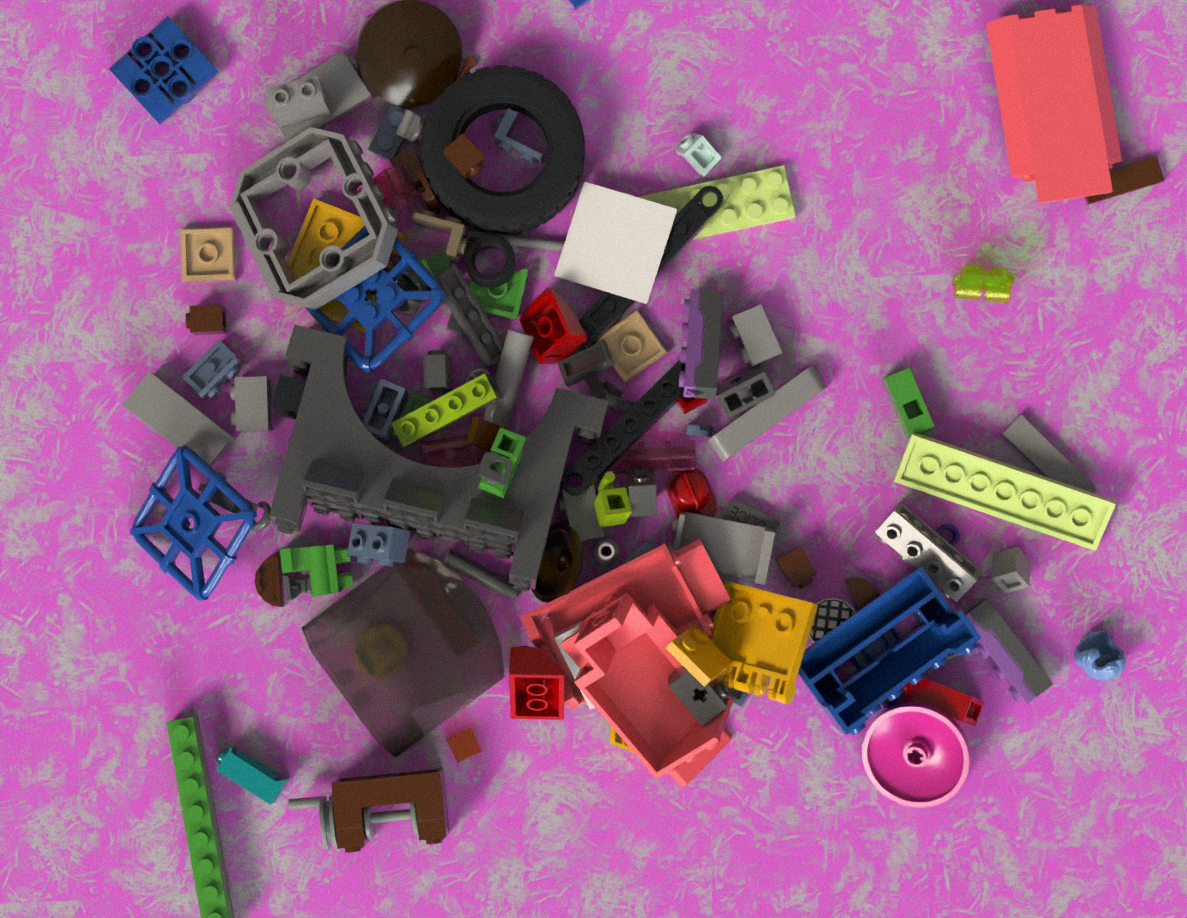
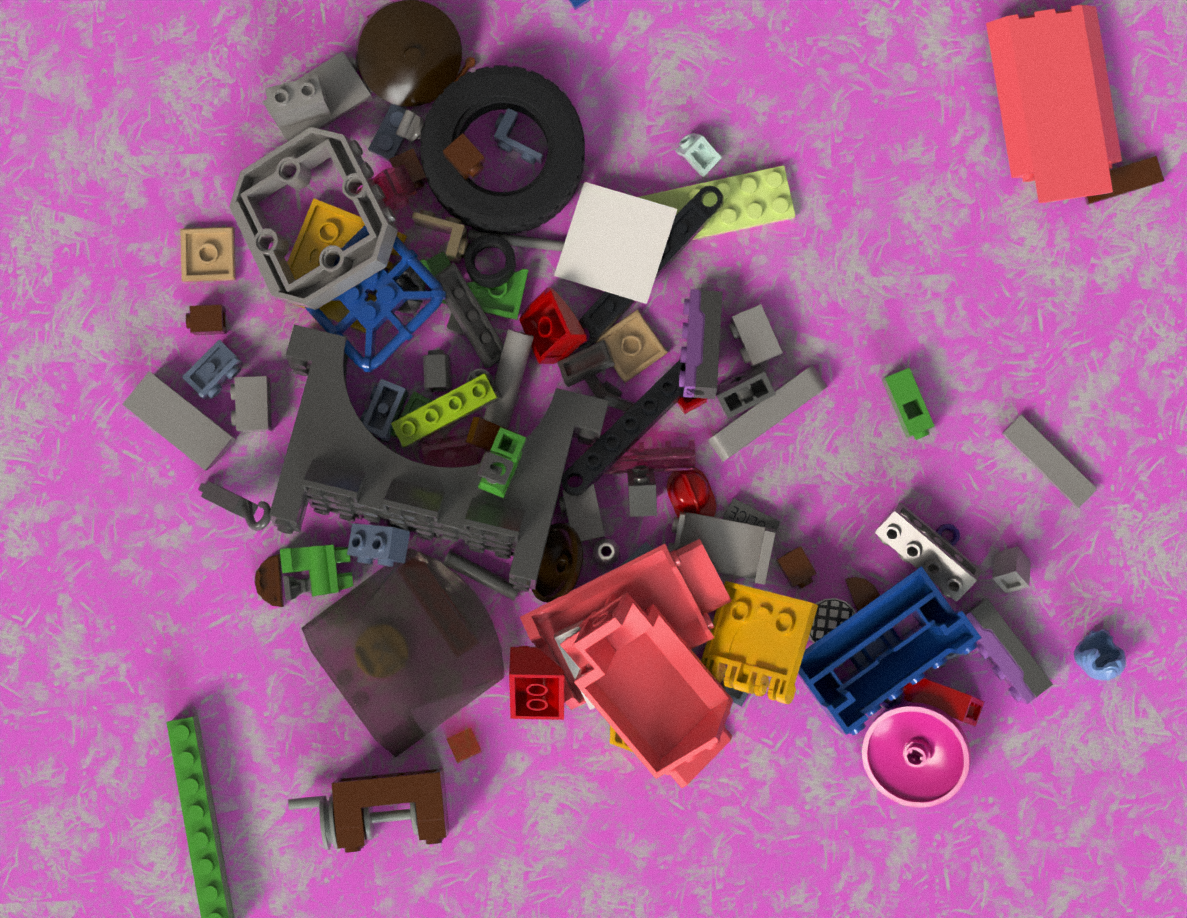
blue connector [108,16,218,124] -> none
blue plate [130,445,257,601] -> none
teal window [216,746,290,805] -> none
black brick [272,375,306,420] -> none
reddish brown tile [412,167,441,214] -> none
lime brick [593,472,632,528] -> none
yellow plate [666,624,733,687] -> none
dark grey brick [668,666,728,726] -> none
sand blue tile [686,424,713,438] -> none
yellowish green plate [894,432,1116,551] -> none
clear neon green plate [952,264,1015,303] -> none

